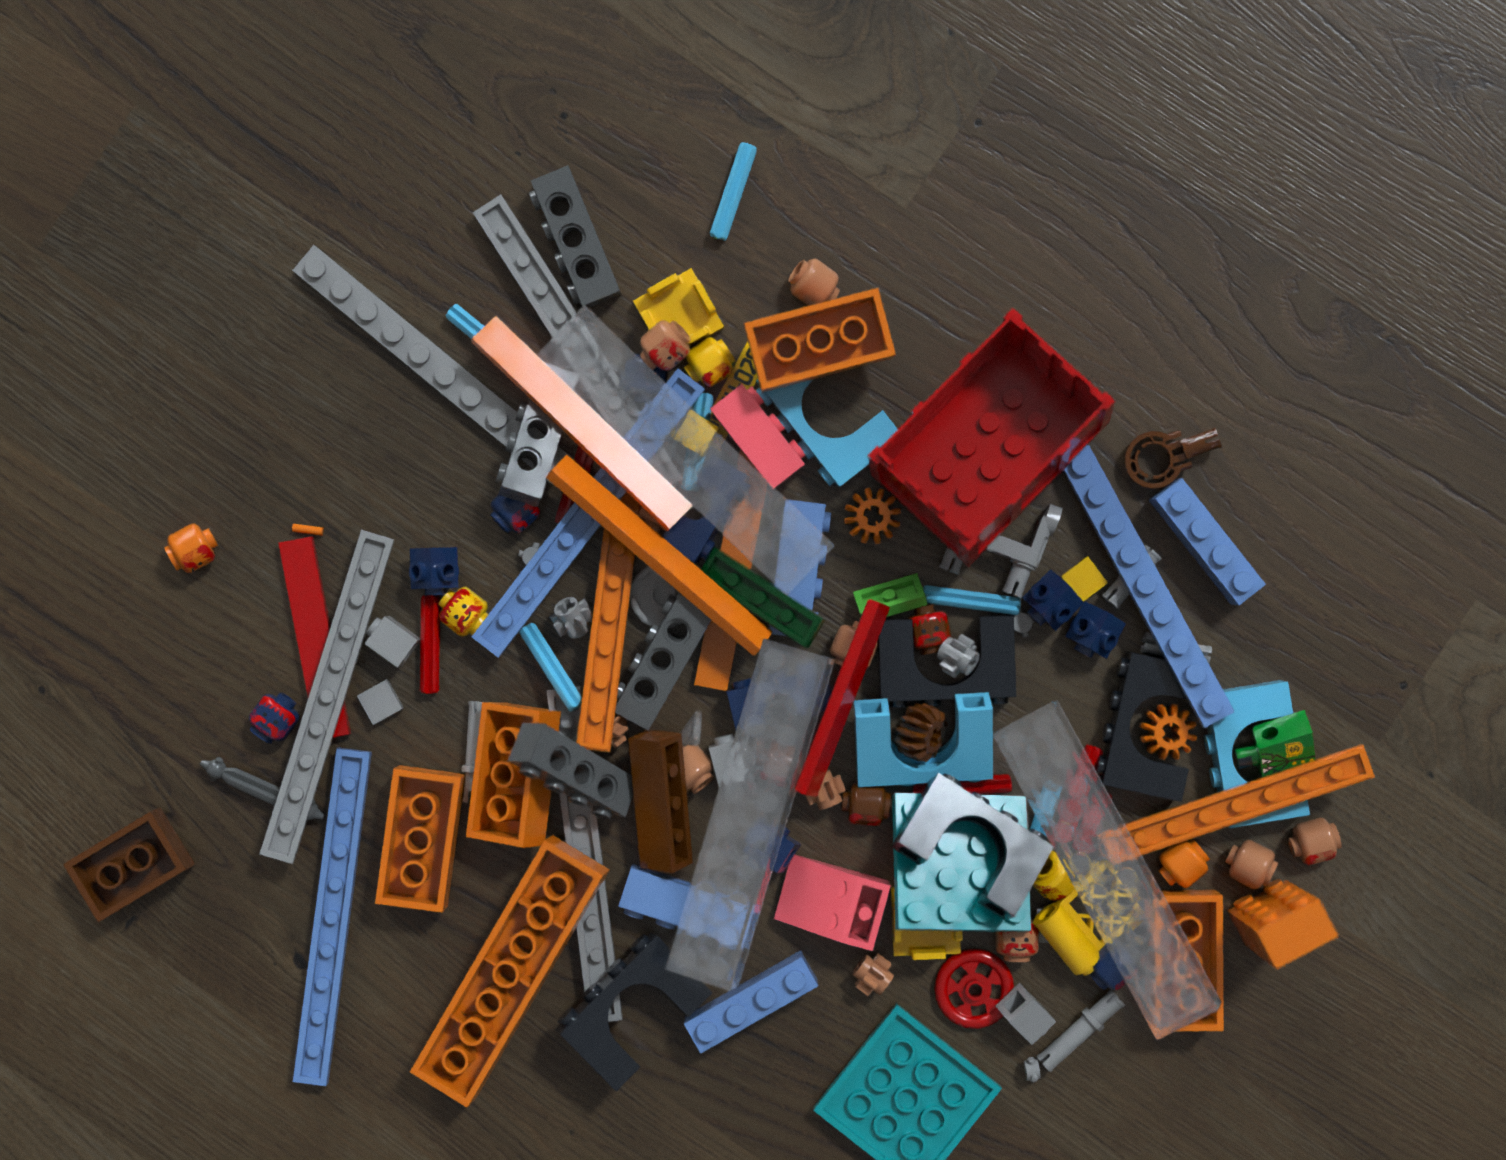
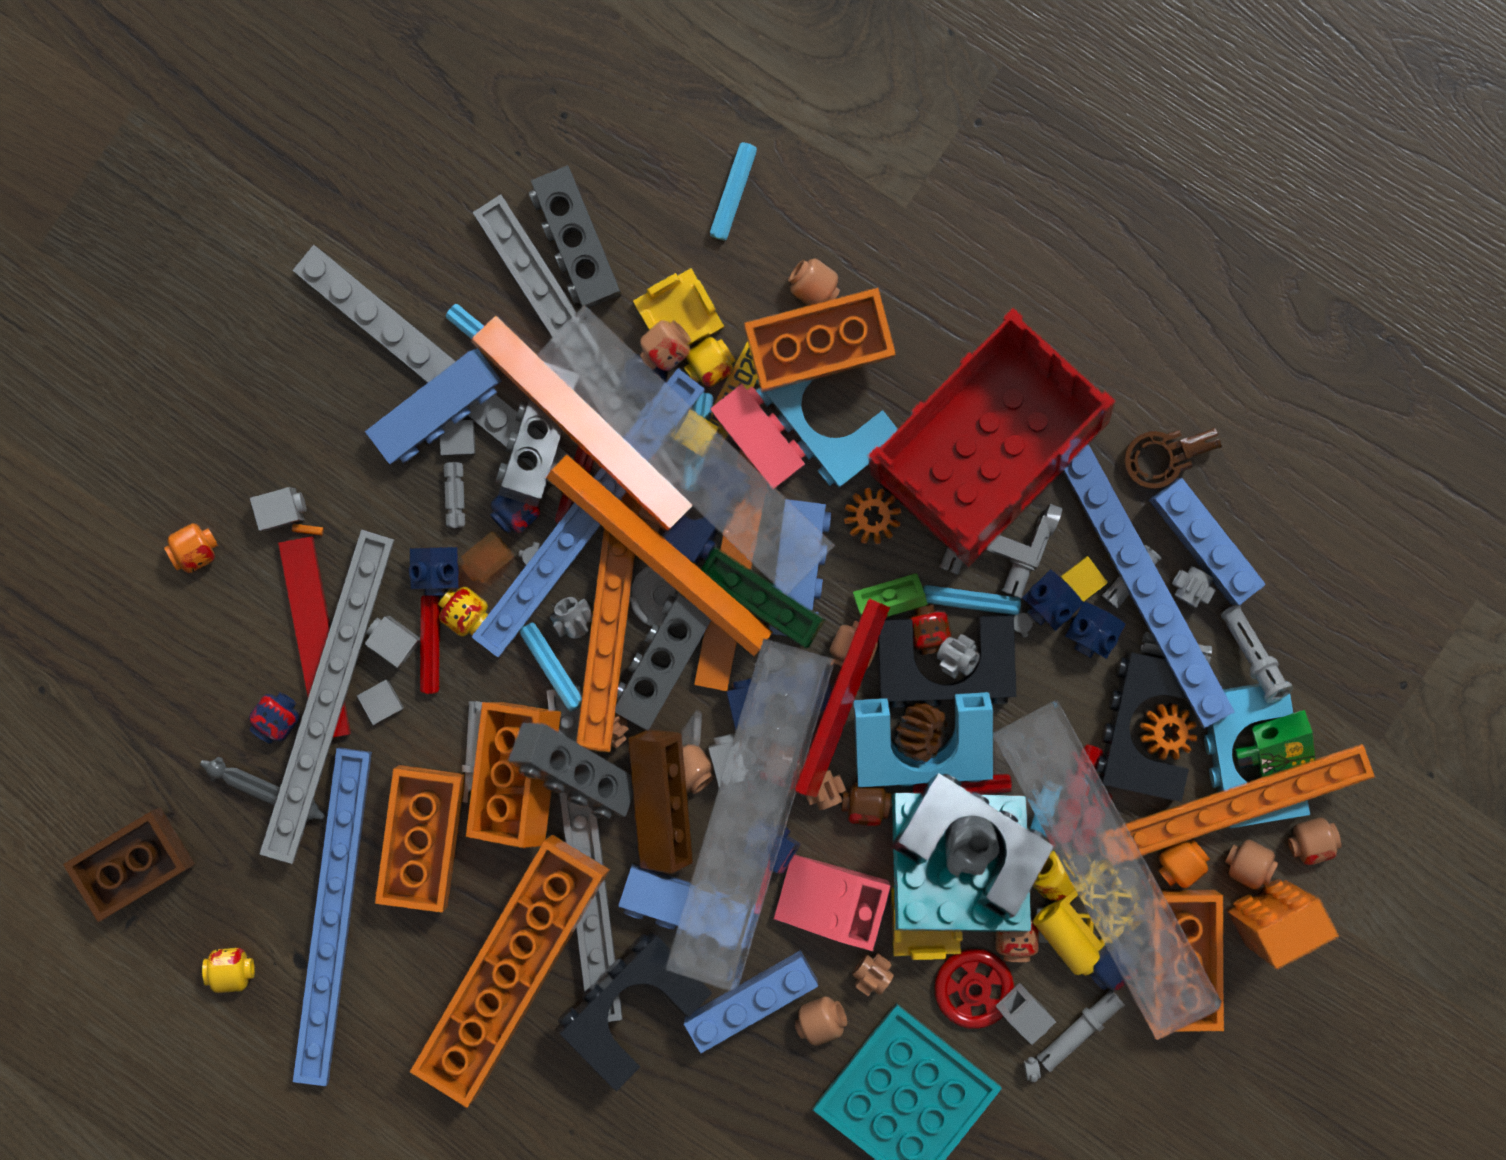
none -> yellow head [202,948,255,993]
none -> light grey brick [250,487,307,531]
none -> medium blue brick [365,348,502,464]
none -> light grey tile [440,420,476,456]
none -> light grey axle [444,462,465,528]
none -> clear orange brick [461,531,517,583]
none -> nougat head [795,996,847,1046]
none -> dark grey hair [945,816,999,877]
none -> light grey gear [1172,566,1216,608]
none -> light grey pin [1221,605,1293,703]

